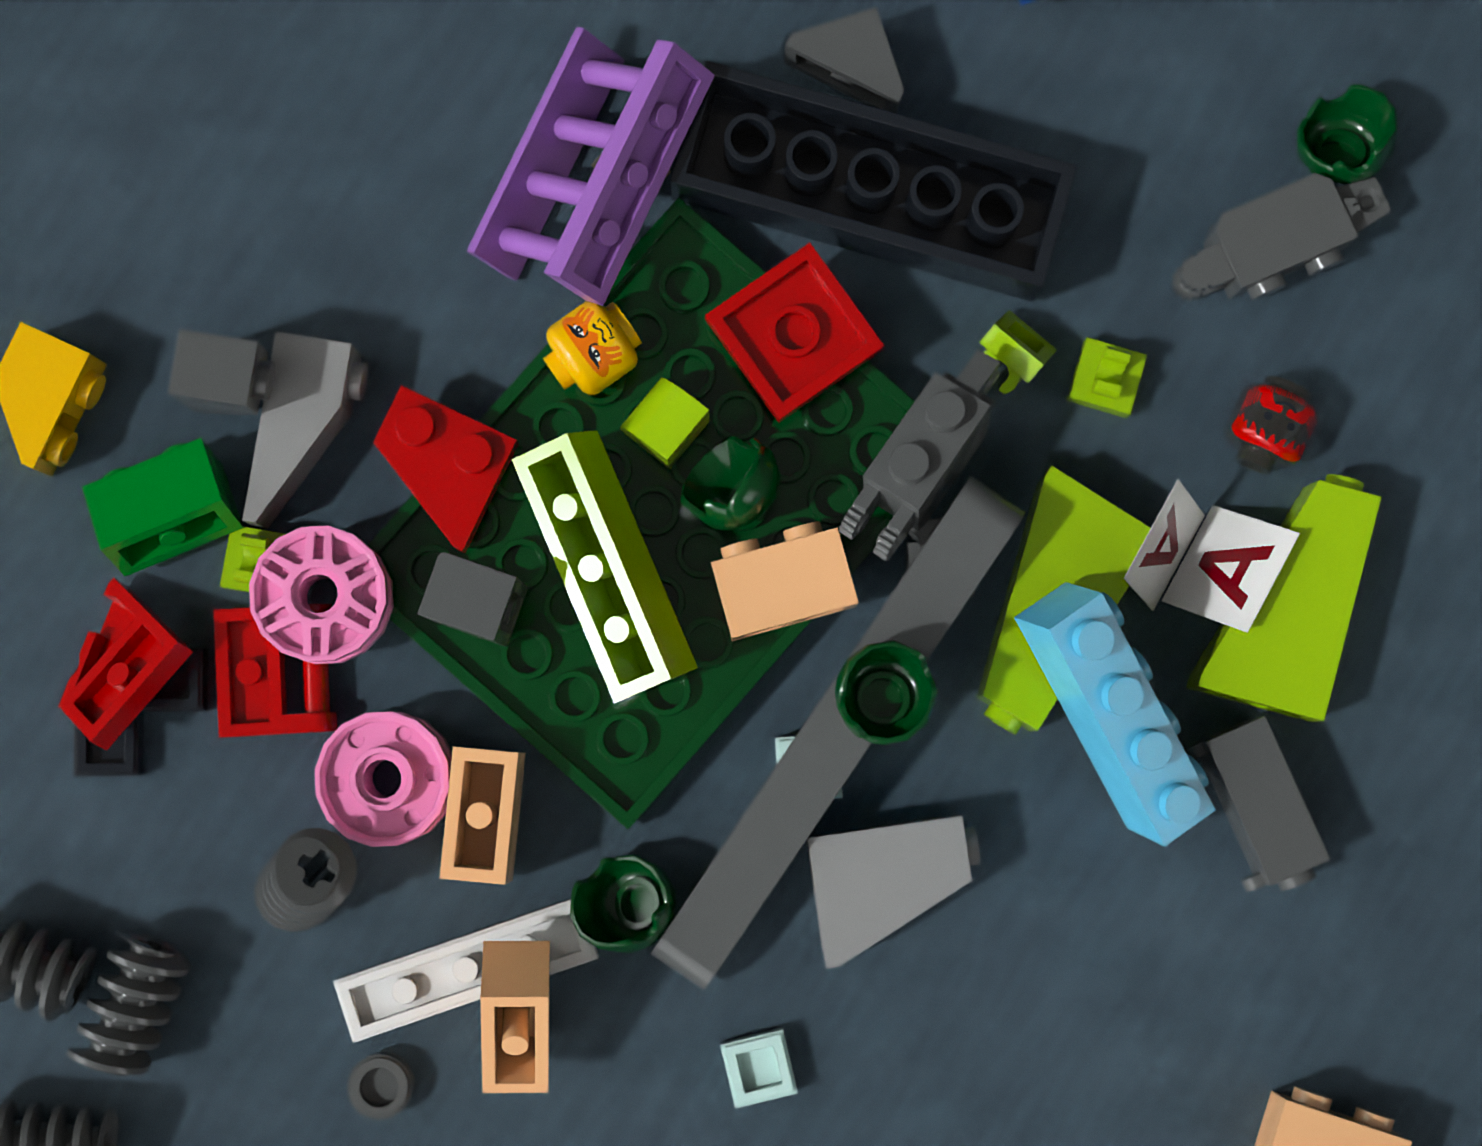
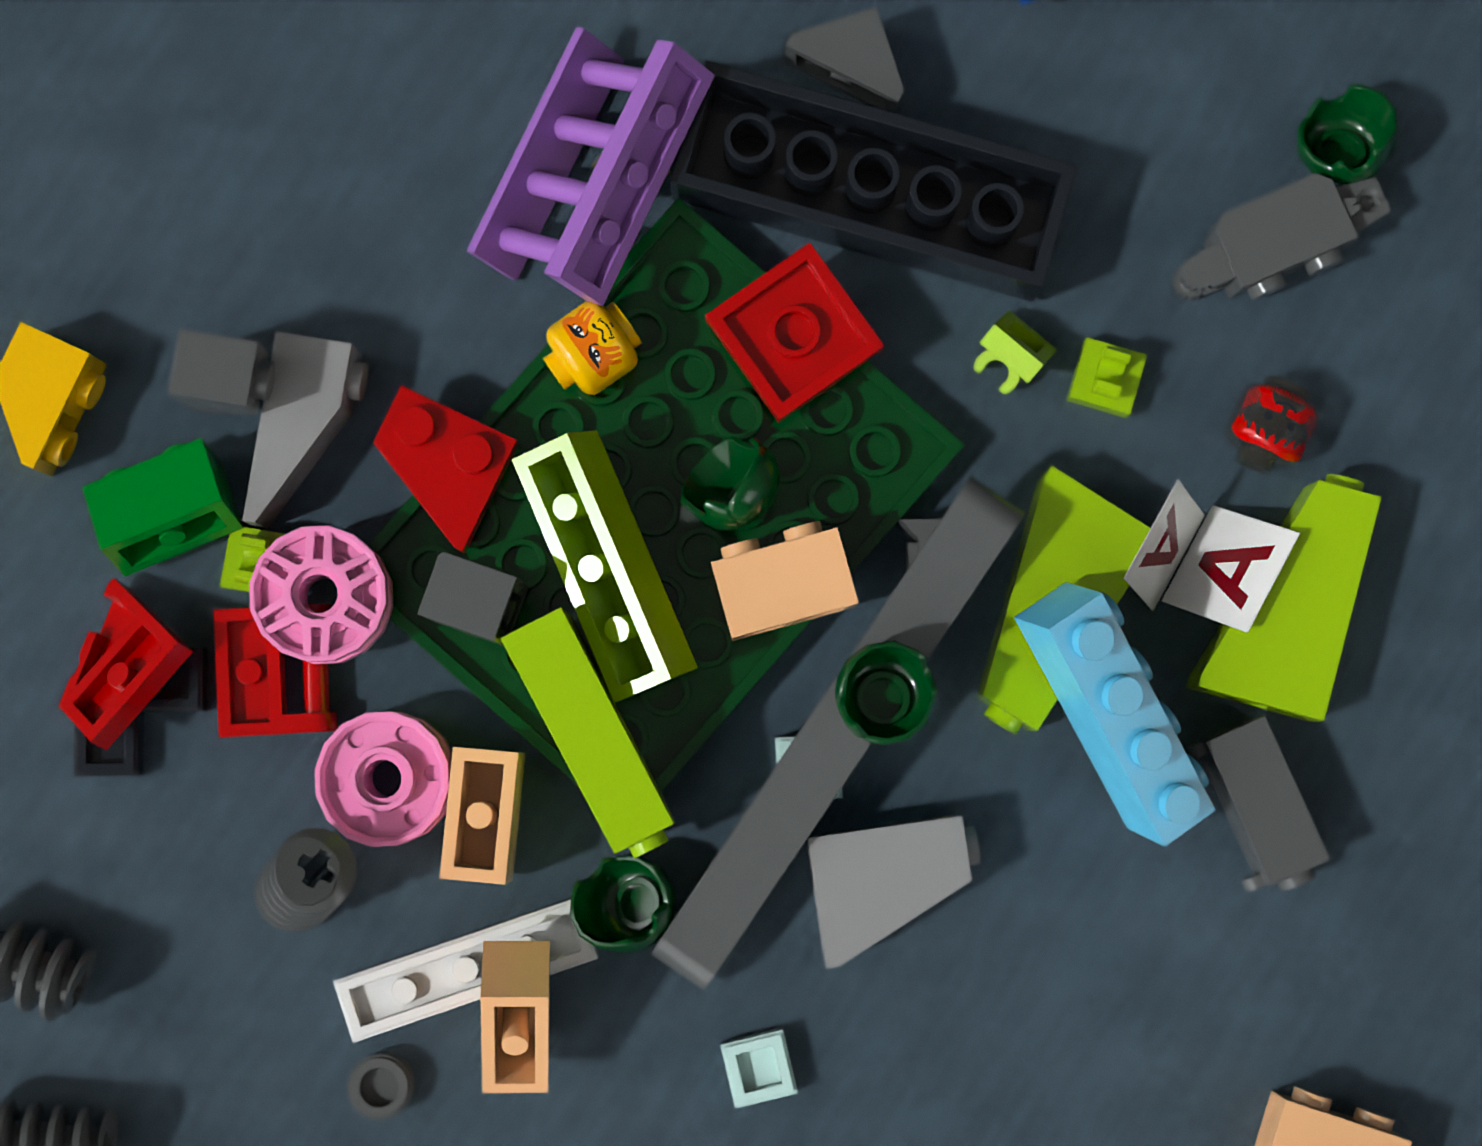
dark grey piece [66,929,192,1076] -> none
lime brick [620,378,710,470] -> none
dark grey hinge [839,349,1000,561] -> none
none -> lime slope [500,607,675,859]

